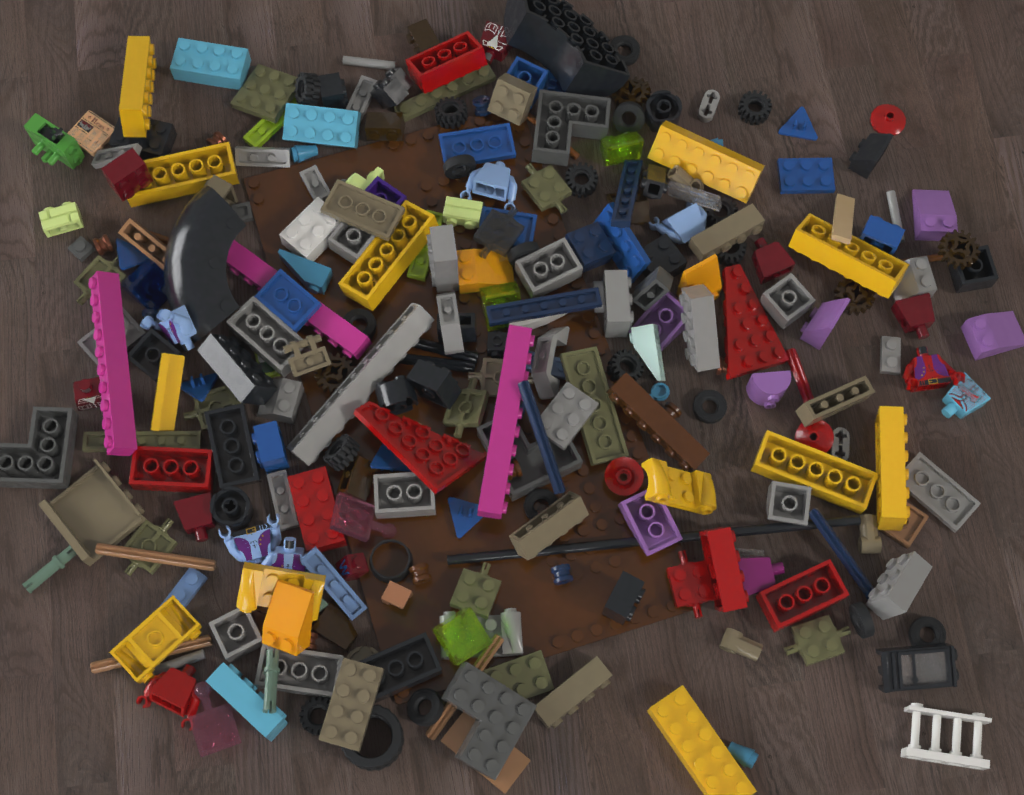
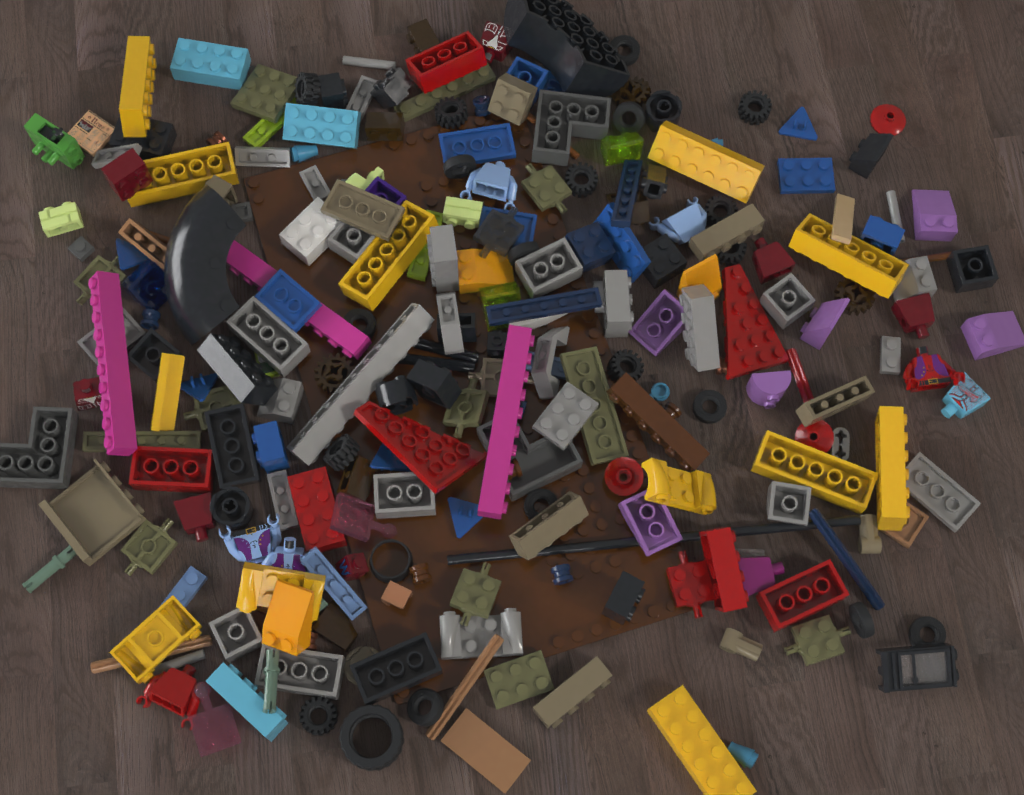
copper wheel [92,234,114,256] -> none
medium nougat axle [95,543,216,571] -> none
light blue torso [140,305,197,352] -> none
dark azure slope [278,249,333,295] -> none
dark tan plate [283,334,331,378] -> none
dark tan plate [318,658,384,752] -> none
clear neon green brick [432,607,492,666] -> none
dark grey brick [441,662,537,780] -> none
dark blue axle [518,380,566,494] -> none
light aqua slope [629,324,666,382] -> none
dark grey brick [632,266,674,311] -> none
dark tan piece [667,165,704,197] -> none
clear tile [668,181,722,212] -> none
light grey beam [698,90,720,123] -> none
light grey brick [865,551,932,620] -> none
white fence [901,703,992,770] -> none
dark brown gear [937,229,981,270] -> none

